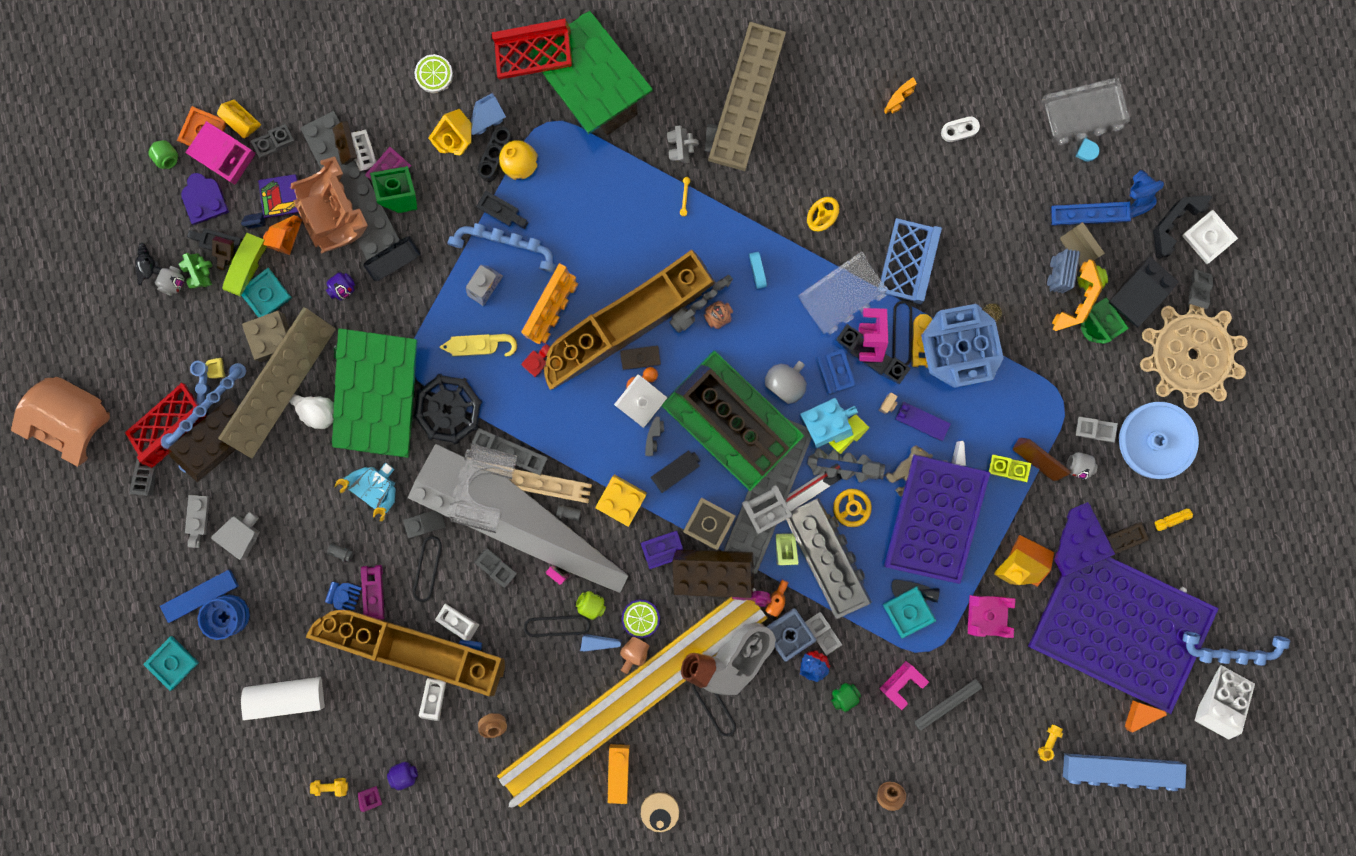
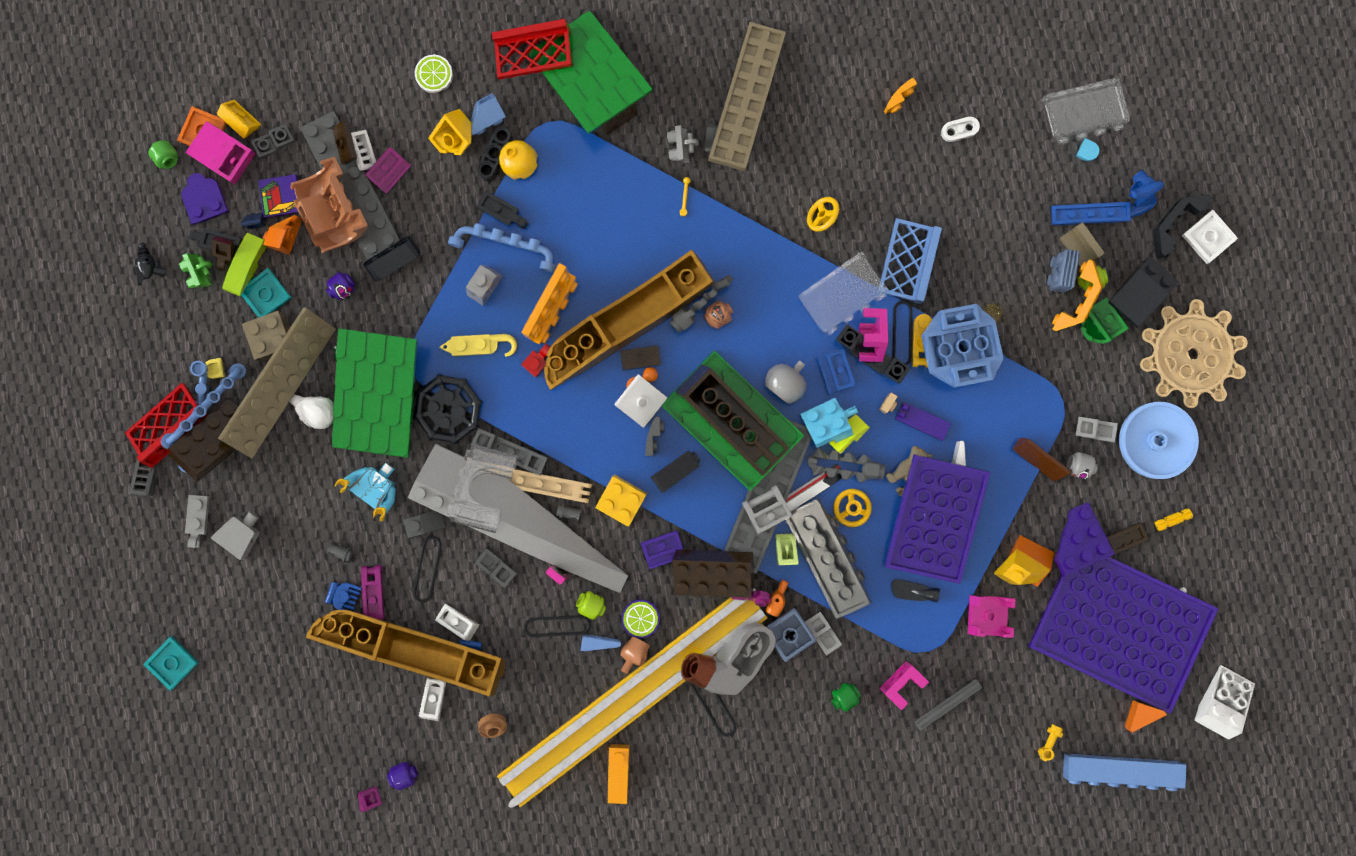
nougat piece [11,377,110,467] -> none
light grey head [155,266,185,296] -> none
blue tile [160,570,239,623] -> none
blue wheel [197,594,250,640] -> none
white brick [241,677,325,720] -> none
yellow bar [310,778,348,797] -> none
green slope [370,166,418,213] -> none
tan tile [641,792,679,832] -> none
dark tan brick [683,498,736,550] -> none
medium azure beam [749,252,767,289] -> none
blue piece [800,651,830,682] -> none
medium nougat plate [877,782,906,811] -> none
teal tile [883,586,936,639] -> none
neon yellow slope [989,455,1031,483] -> none
medium blue bar [1183,632,1290,665] -> none
dark grey slope [1188,269,1213,309] -> none

